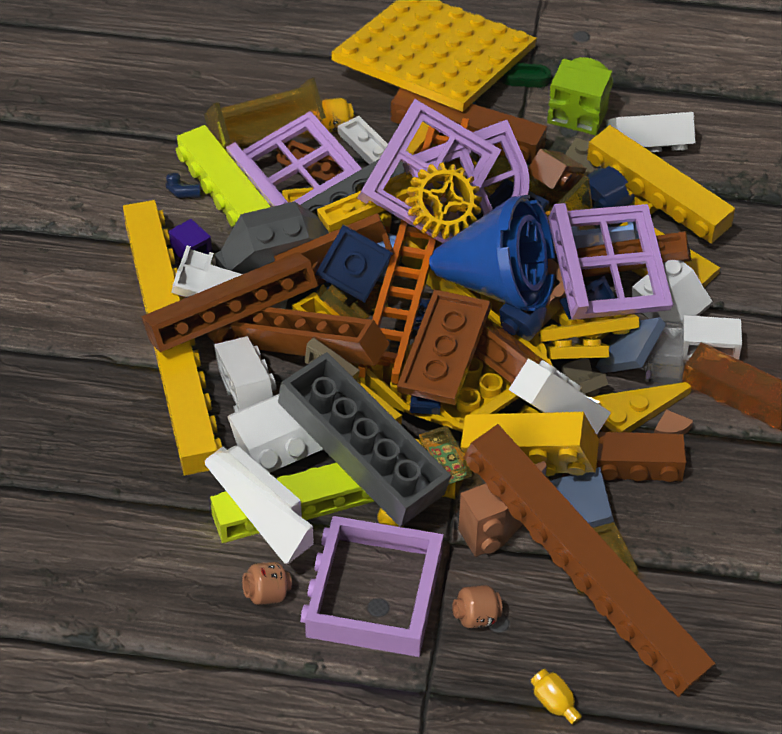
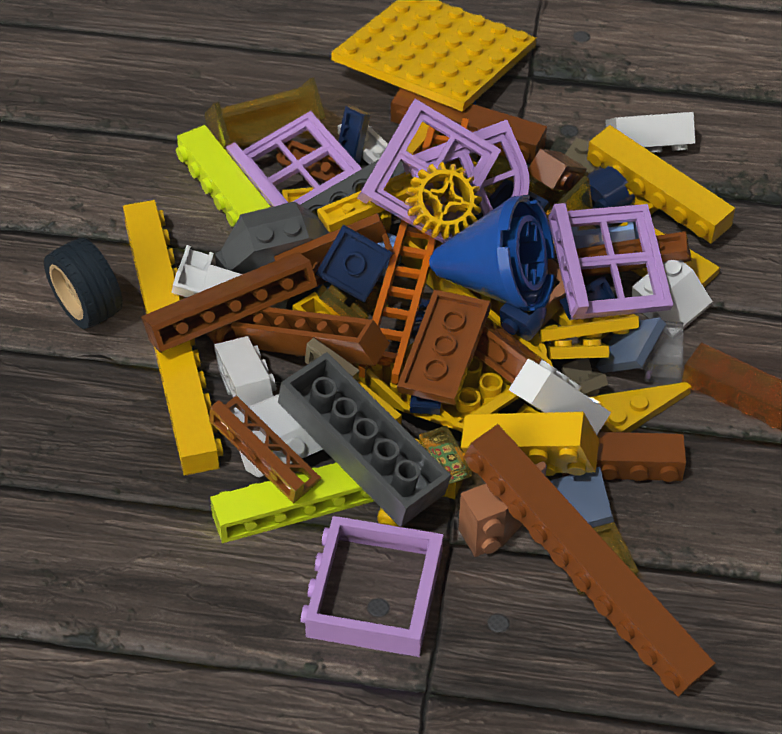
dark blue arm [165,173,201,198] -> none
dark purple brick [169,219,212,260] -> none
white wedge [205,446,314,564] -> none
nougat head [242,562,292,605] -> none
yellow head [315,98,354,133] -> none
nougat head [452,585,502,628] -> none
dark green tile [501,63,551,88] -> none
yellow plant [531,669,582,725] -> none
lime piece [547,57,613,135] -> none
nougat tile [654,410,693,434] -> none
white brick [680,315,742,364] -> none
none -> black wheel [44,237,123,329]
none -> dark orange fence [209,395,321,504]
none -> dark blue plate [338,106,371,164]

